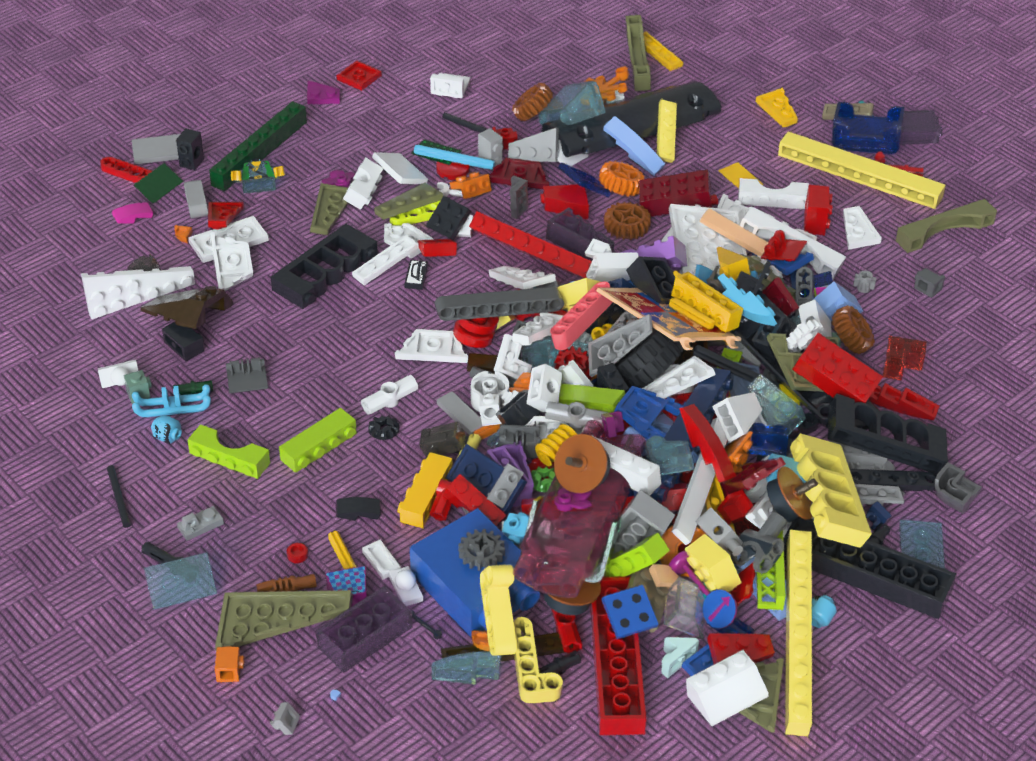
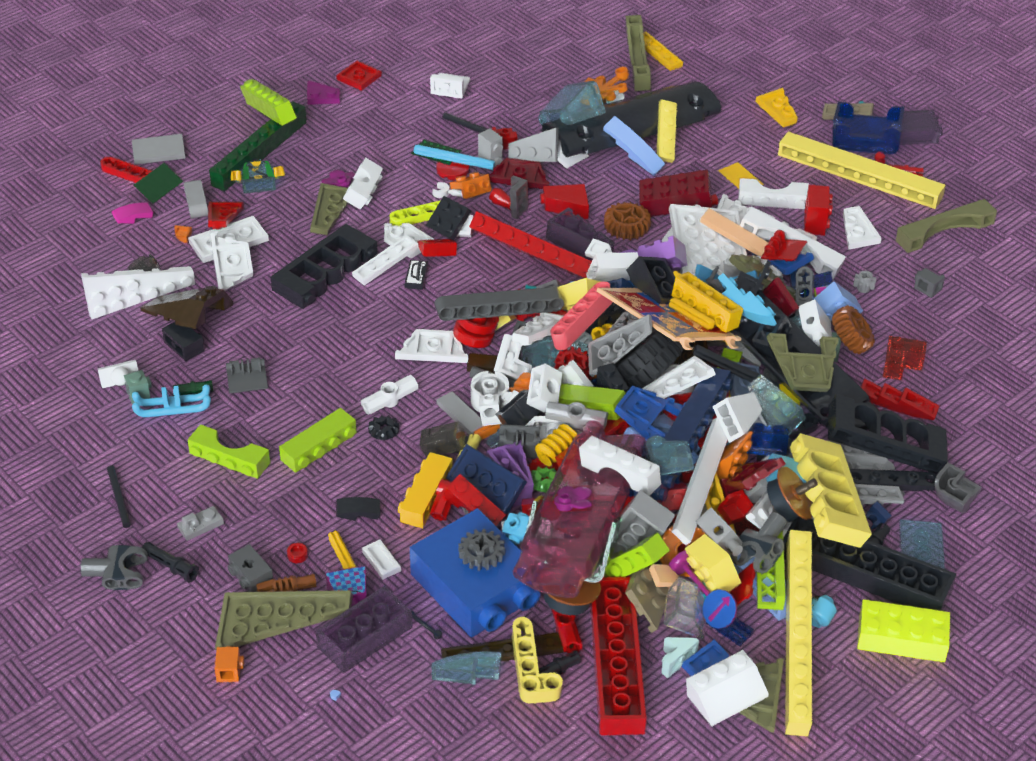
clear light blue tile [144,552,217,610] -> none
medium azure head [151,415,182,444] -> none
black brick [176,128,204,171] -> none
light grey tile [270,702,300,735] -> none
white tile [372,152,428,184] -> none
olive wing [374,182,443,220] -> none
white tile [389,566,423,607] -> none
orange tile [472,630,490,652] -> none
light yellow beam [480,564,517,656] -> none
light grey hinge [487,463,524,508] -> none
white wing [489,266,556,289] -> none
dark orange gear [512,83,553,121] -> none
dark orange piece [554,434,610,493] -> none
clear blue tile [558,163,612,198] -> none
orange gear [599,161,645,197] -> none
magenta bracket [601,411,624,438] -> none
blue tile [601,585,659,639] -> none
red slope [679,404,736,483] -> none
red wing [707,633,775,664] -> none
yellow slope [717,247,751,281] -> none
white gear [786,319,824,353] -> none
red brick [792,333,883,403] -> none
none -> dark grey connector [81,545,148,590]
none -> dark grey brick [227,544,273,592]
none -> lime brick [240,79,297,126]
none -> red cone [489,188,511,210]
none -> neon yellow brick [857,599,950,662]

